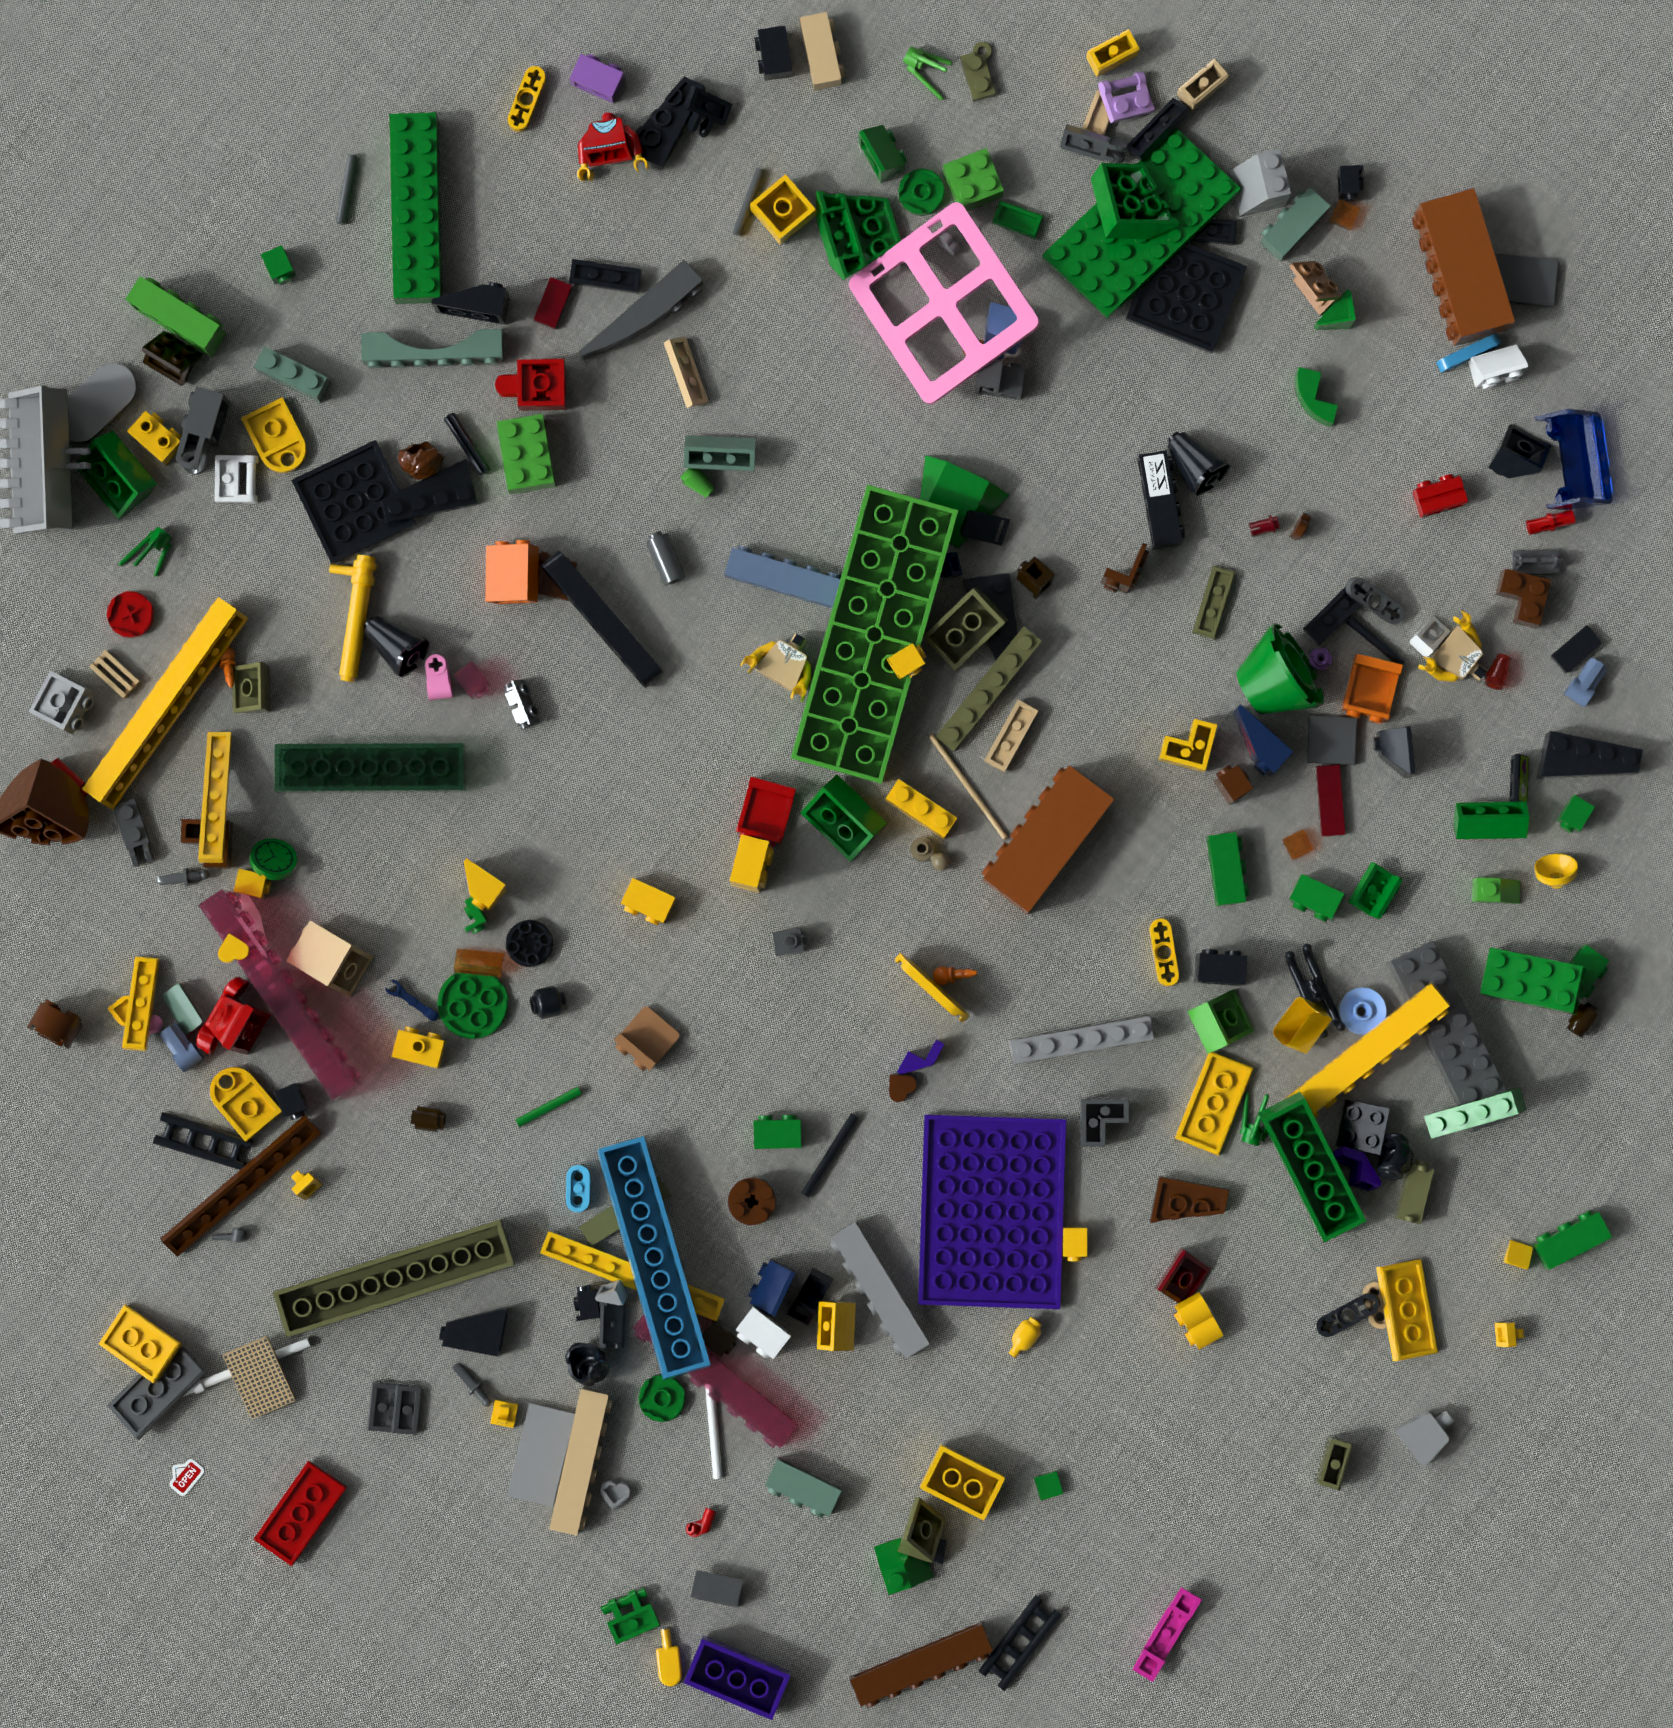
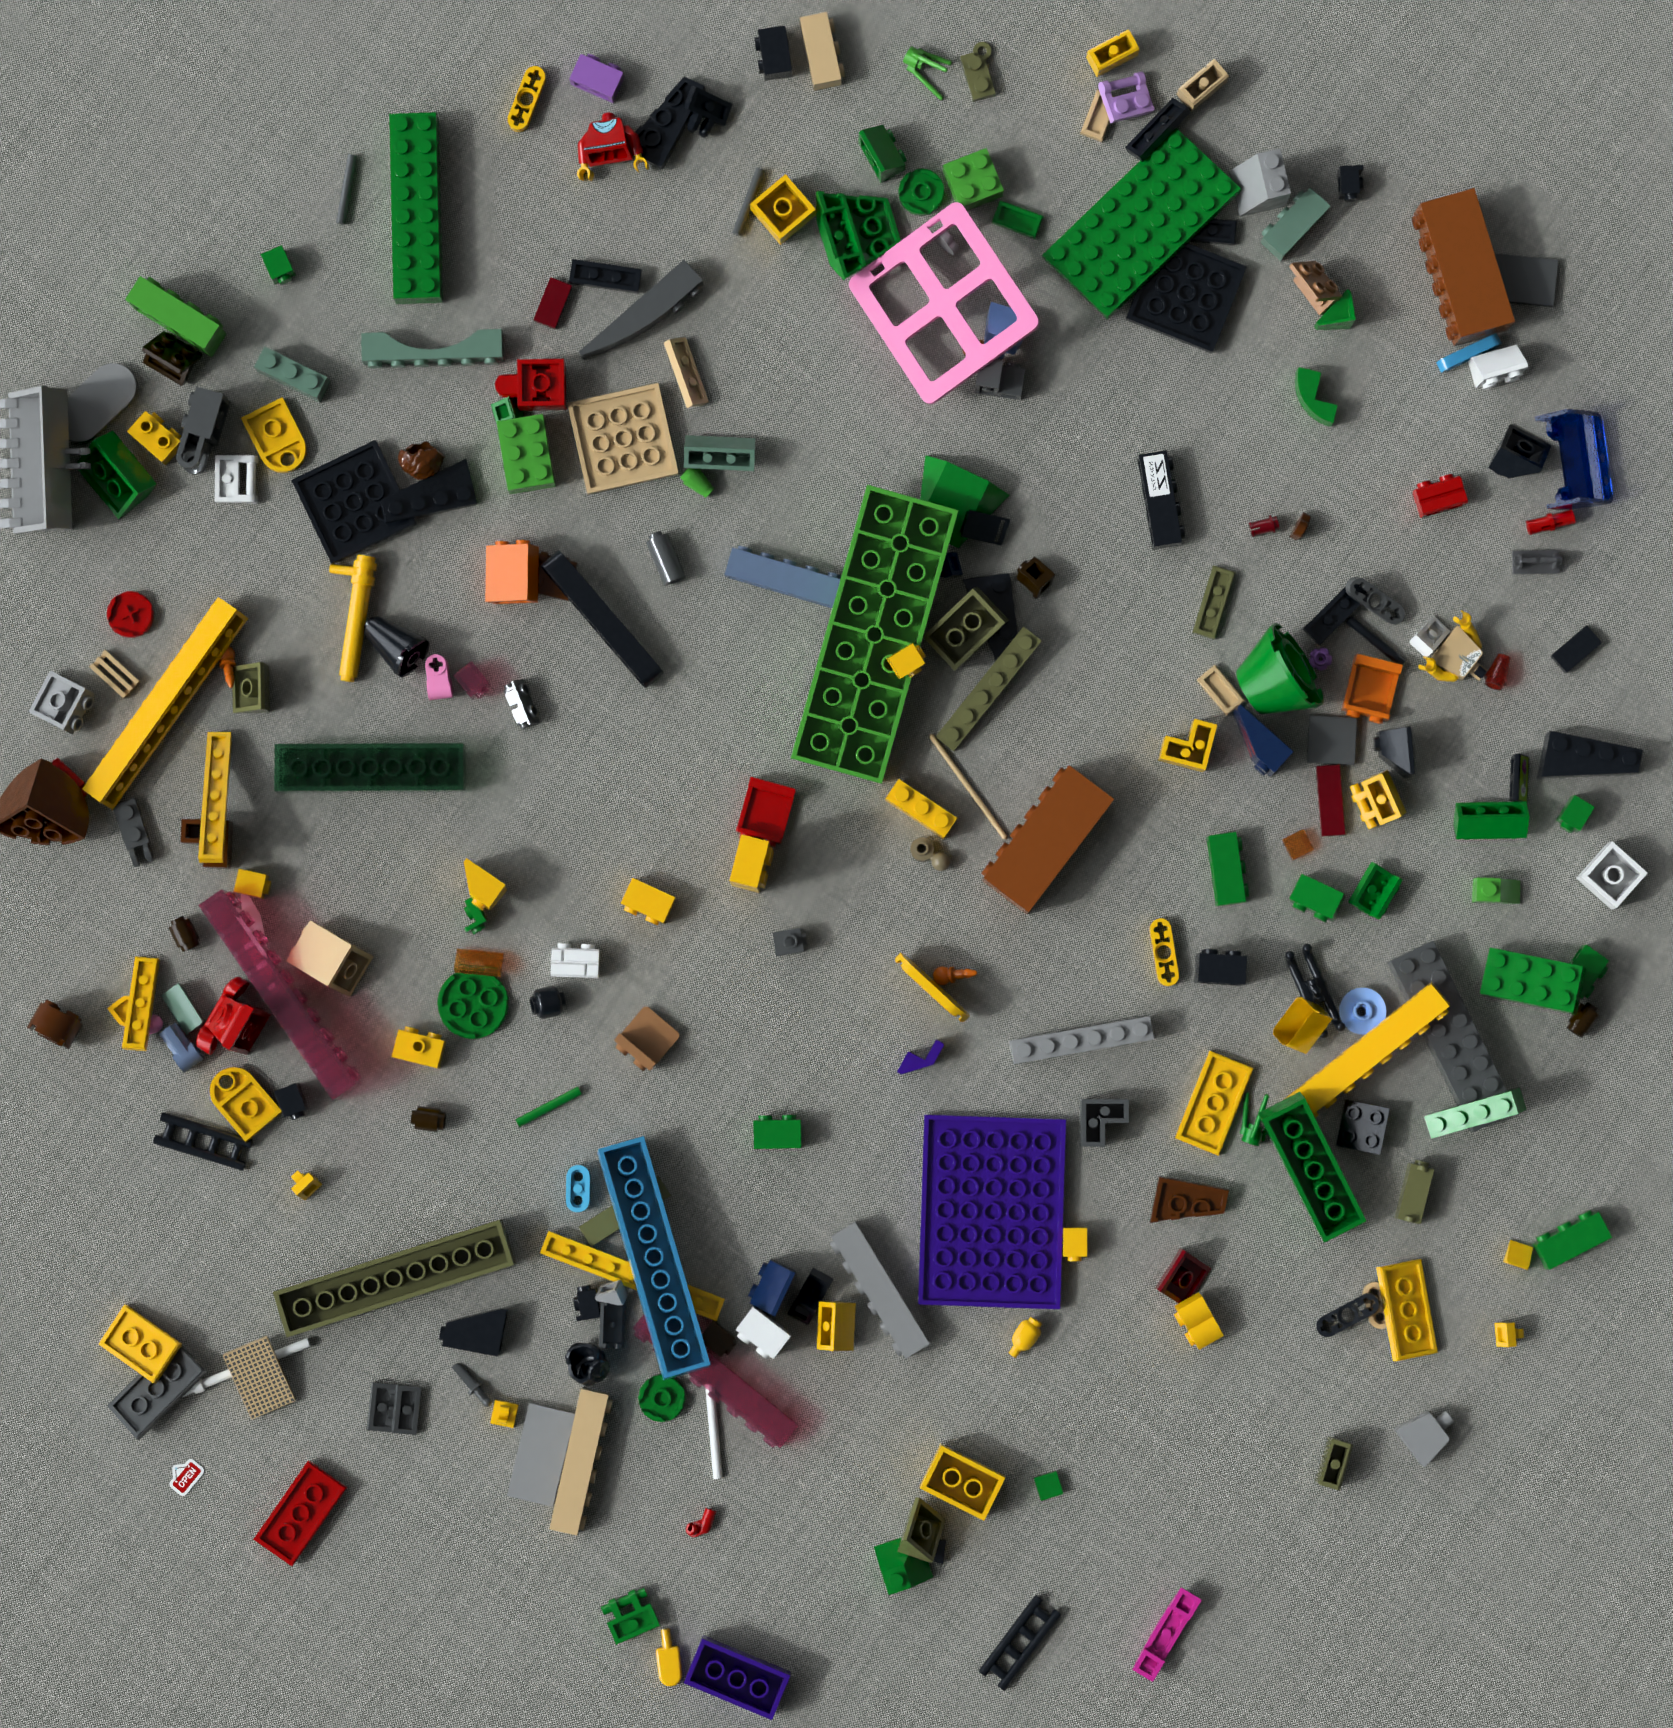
green plant [118,527,172,577] -> none
dark grey piece [156,868,209,886] -> none
reddish brown plate [160,1115,322,1257] -> none
dark grey hand [212,1228,247,1243] -> none
yellow tile [218,933,250,963] -> none
green tile [249,838,297,880] -> none
dark blue piece [385,980,439,1021] -> none
black slope [432,282,510,325] -> none
black axle [444,413,490,475] -> none
black tile [506,920,553,967] -> none
light grey tile [600,1480,631,1510] -> none
dark grey hinge [691,1570,743,1608] -> none
reddish brown brick [728,1177,776,1225] -> none
torso [740,633,811,702] -> none
sand green brick [765,1458,842,1518] -> none
green slope [800,774,887,862] -> none
black bar [801,1113,859,1197] -> none
reddish brown brick [850,1622,993,1708] -> none
reddish brown tile [889,1075,916,1102] -> none
tan plate [984,700,1038,773] -> none
dark grey hinge [1060,124,1128,163] -> none
green wedge [1090,163,1180,239] -> none
reddish brown bracket [1100,543,1149,594] -> none
black cone [1167,432,1230,496] -> none
bright green slope [1187,989,1254,1054] -> none
reddish brown brick [1213,765,1253,805] -> none
clear orange tile [1329,199,1360,231] -> none
dark purple slope [1332,1146,1382,1192] -> none
black hair [1377,1133,1414,1181] -> none
reddish brown brick [1495,568,1551,628] -> none
yellow piece [1534,853,1578,889] -> none
sand blue piece [1564,658,1608,708] -> none
none -> dark brown brick [168,916,200,952]
none -> green slope [491,397,524,424]
none -> white brick [551,943,600,978]
none -> tan plate [567,383,679,495]
none -> tan tile [1197,665,1245,716]
none -> yellow brick [1349,770,1407,829]
none -> white brick [1576,841,1647,909]

